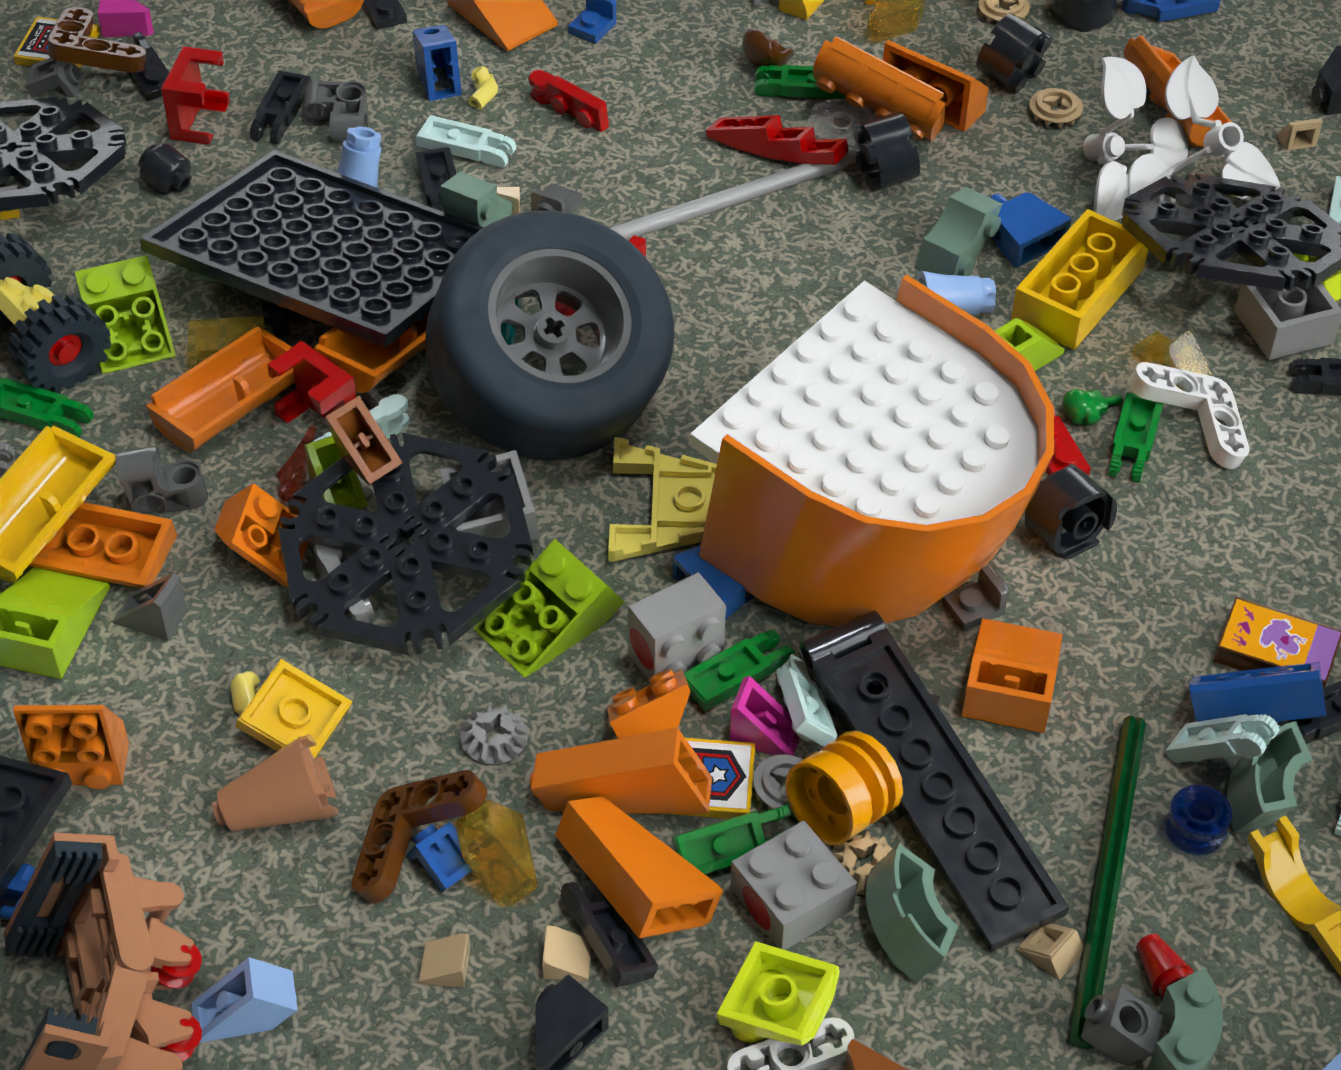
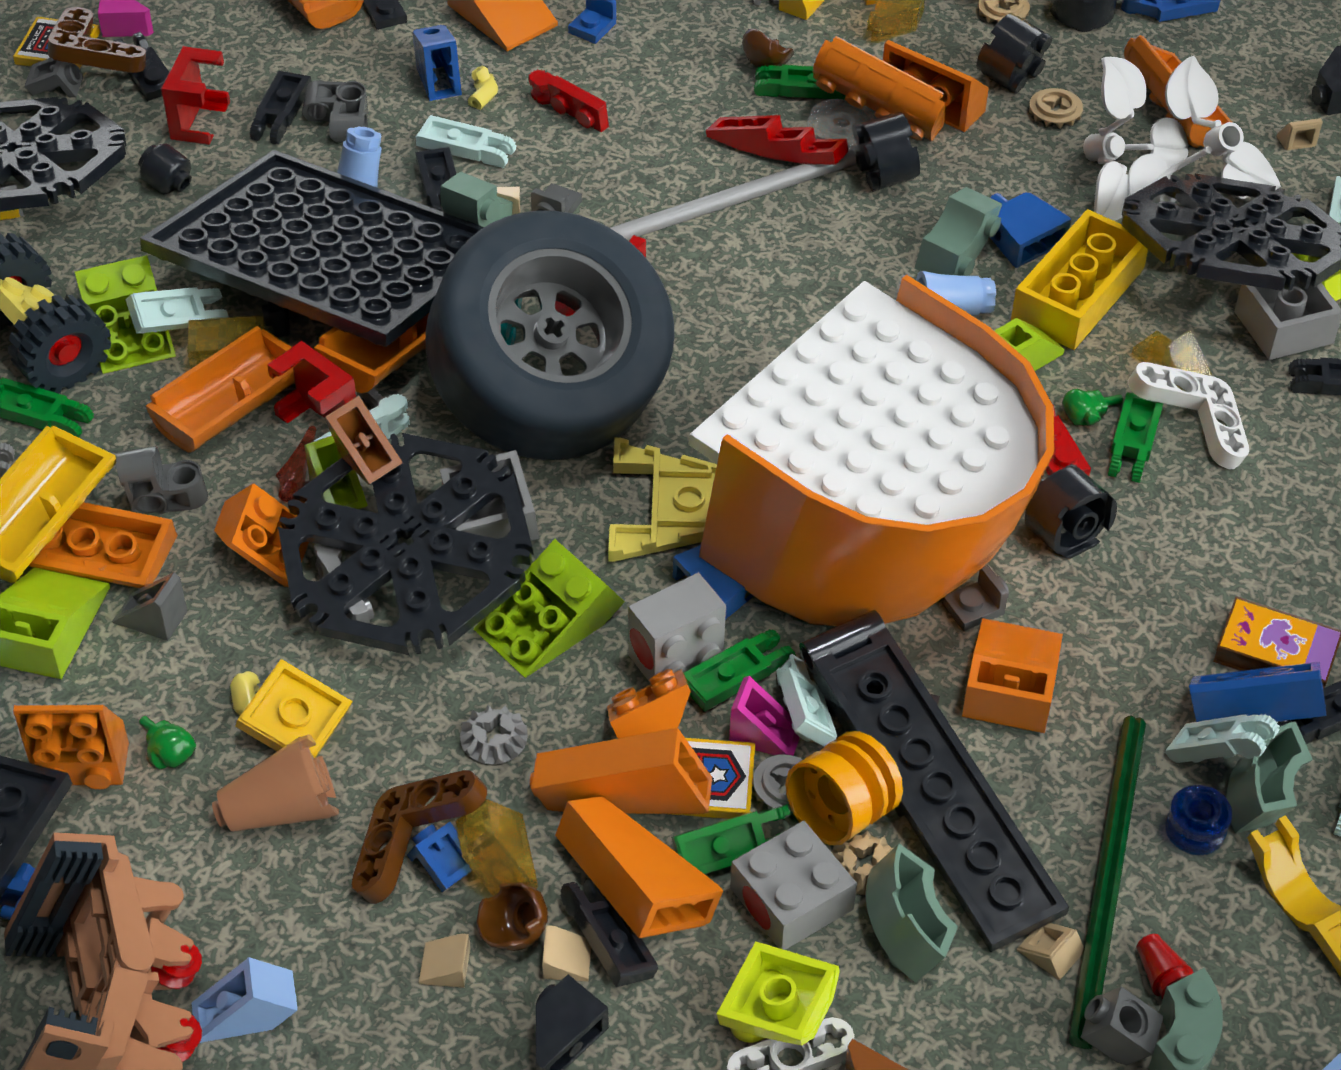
none -> light aqua hinge [126,287,229,334]
none -> green piece [139,716,196,769]
none -> reddish brown hair [476,882,548,951]

